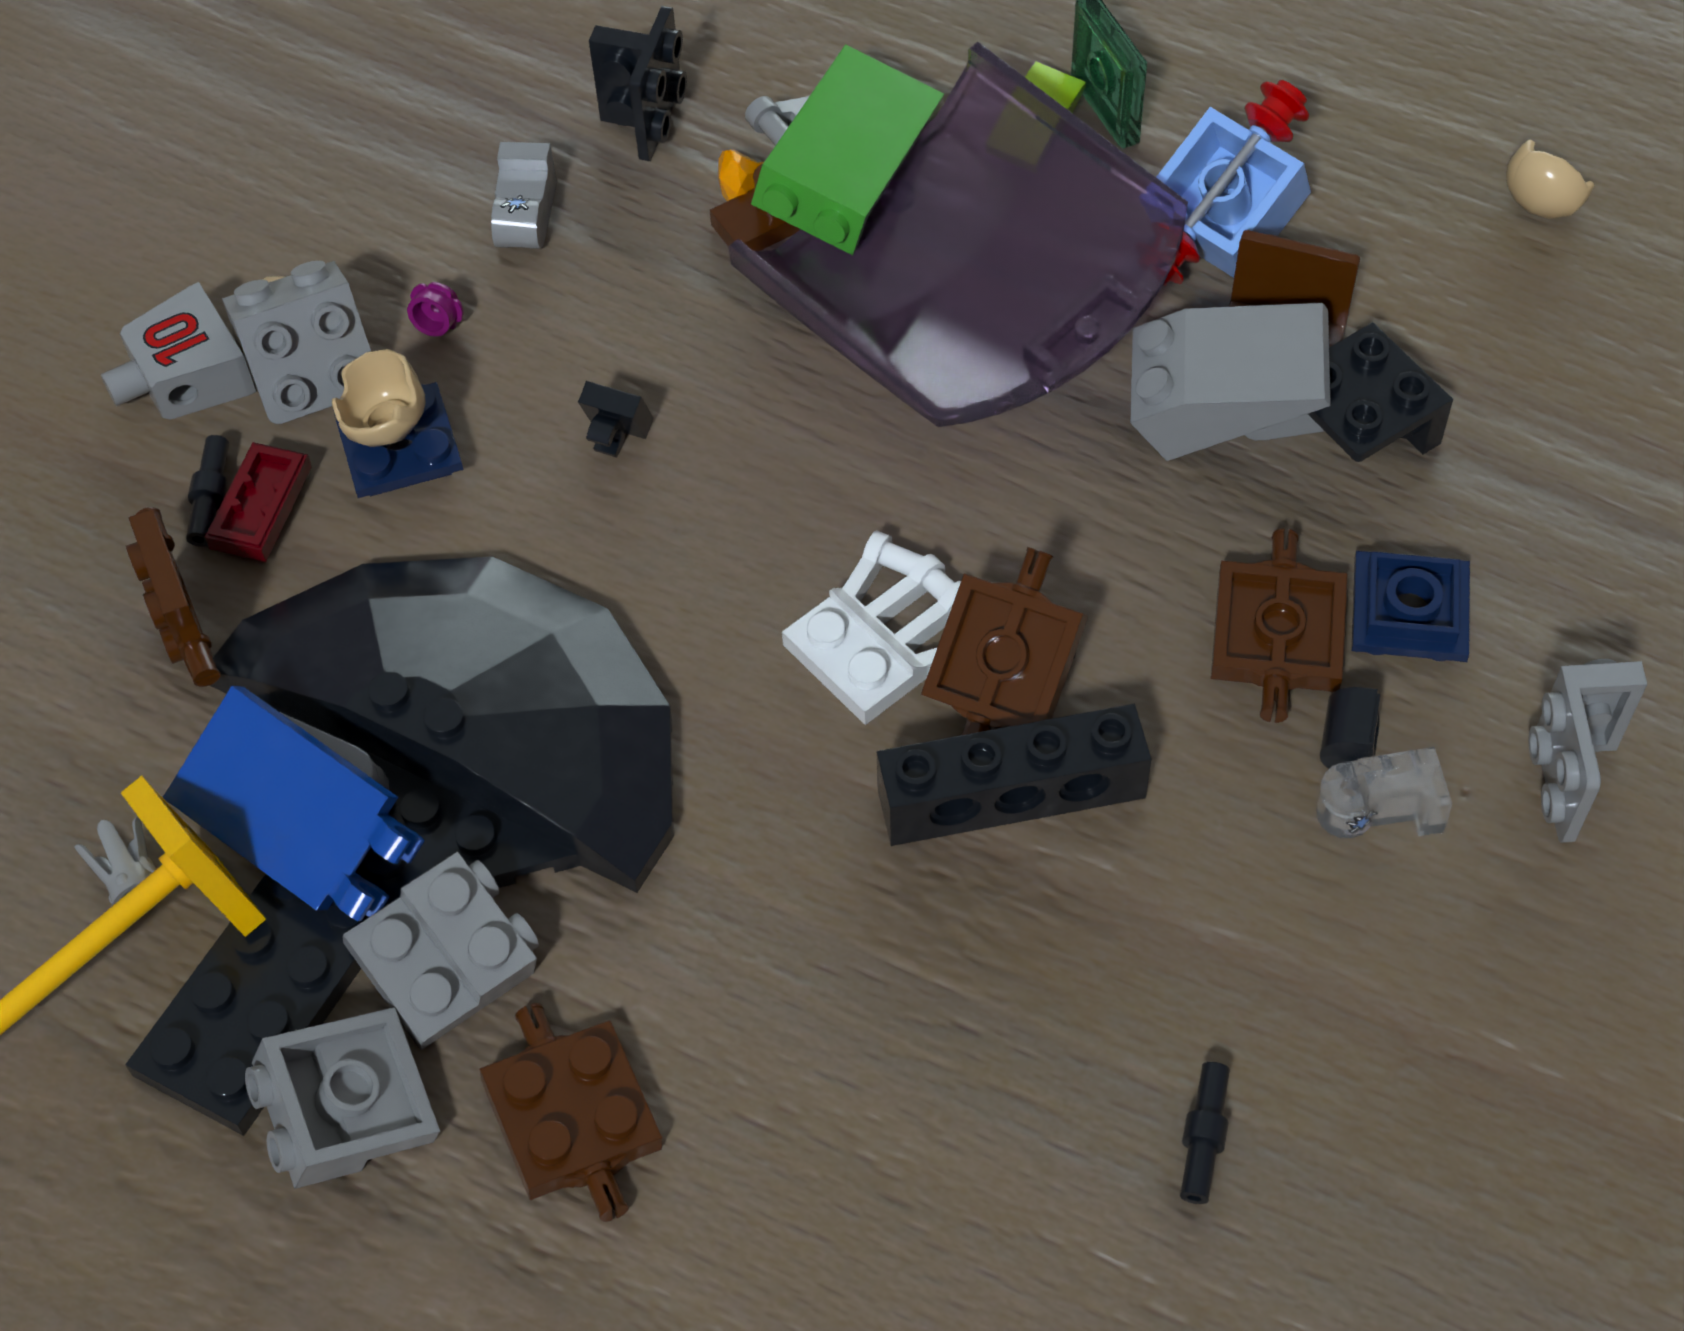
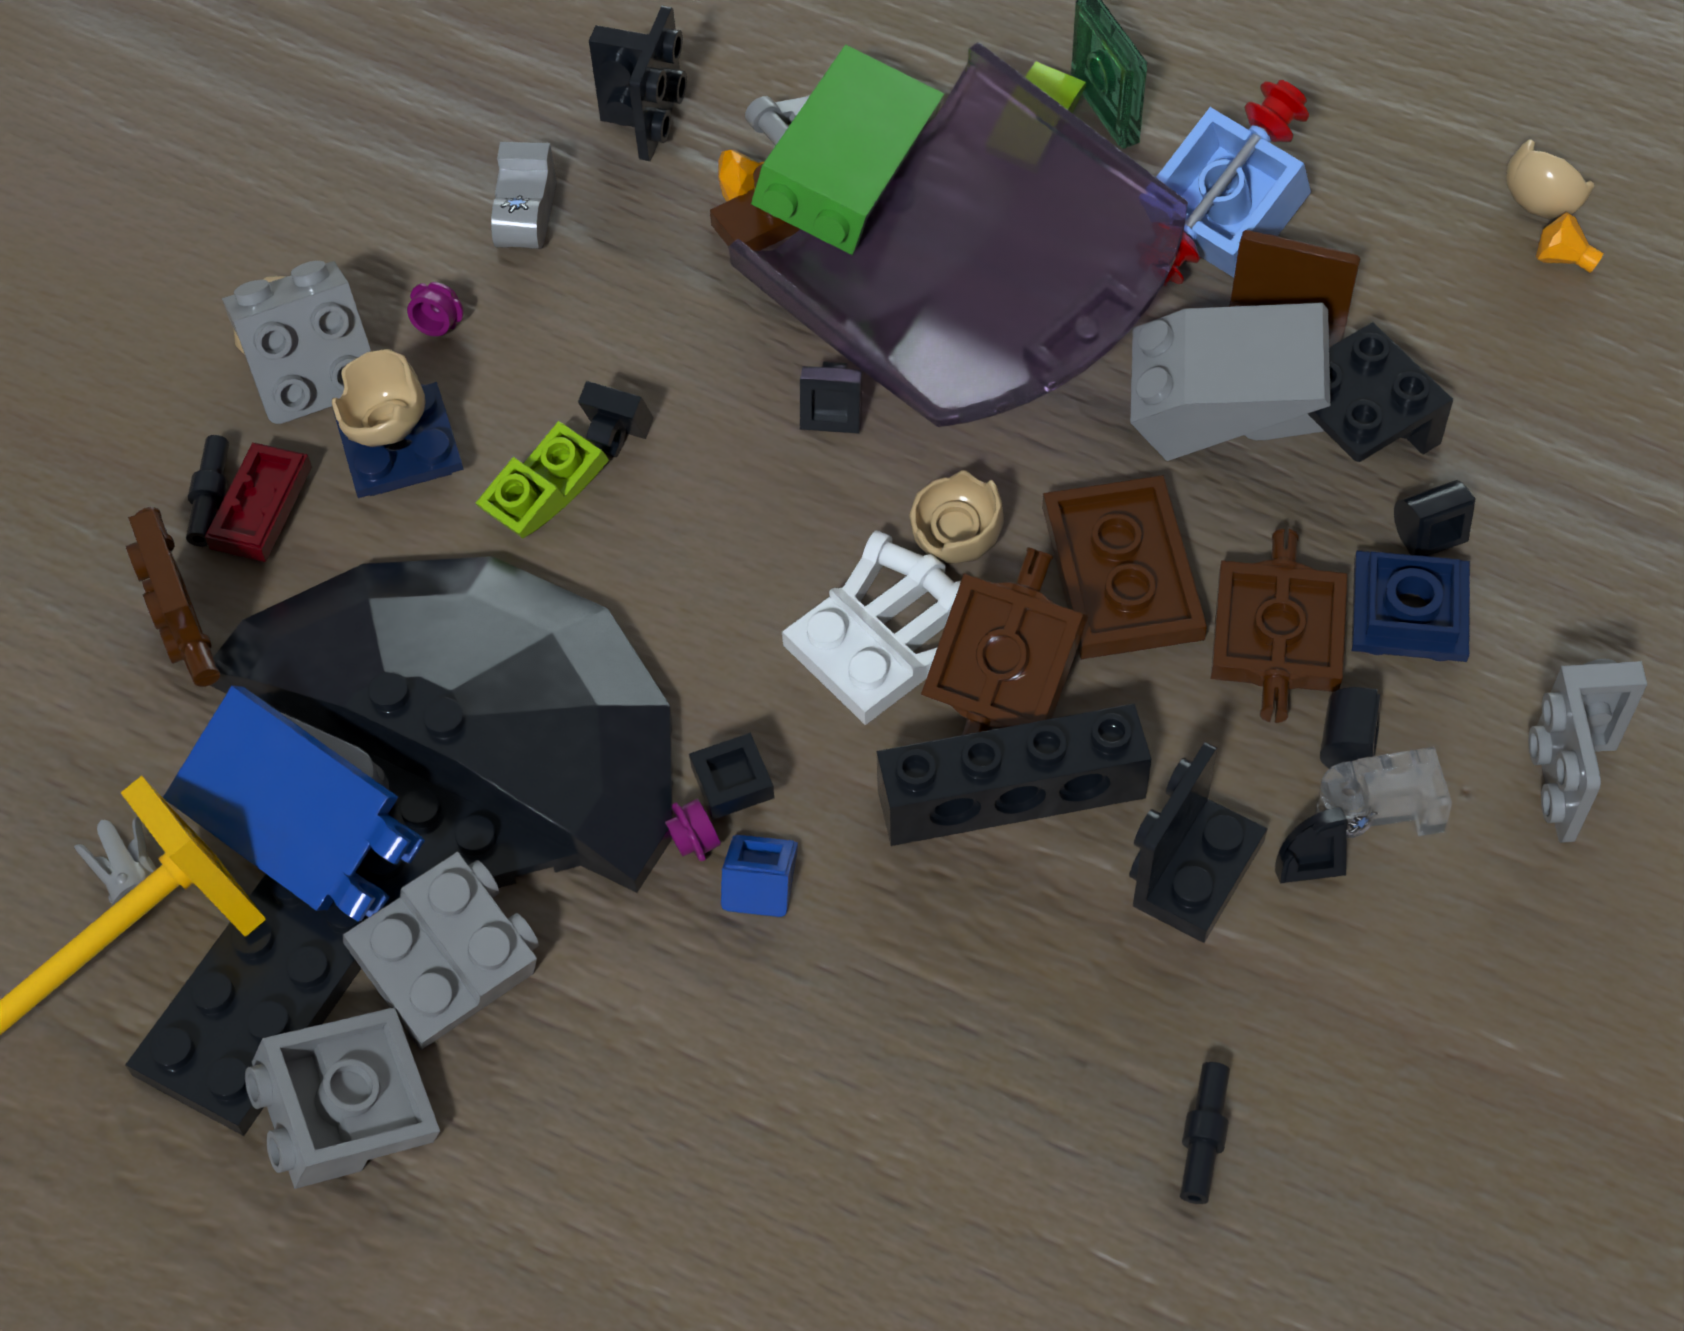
light grey torso [100,282,256,420] -> none
reddish brown plate [480,1003,662,1222] -> none
none -> lime slope [475,421,609,539]
none -> magenta plate [665,798,721,862]
none -> black tile [689,732,775,820]
none -> blue slope [721,835,798,917]
none -> black tile [800,361,862,434]
none -> tan hair [909,470,1004,564]
none -> reddish brown plate [1042,475,1207,659]
none -> black bracket [1129,742,1268,943]
none -> black tile [1275,807,1347,884]
none -> black brick [1394,480,1476,556]
none -> light orange rock [1536,212,1604,273]

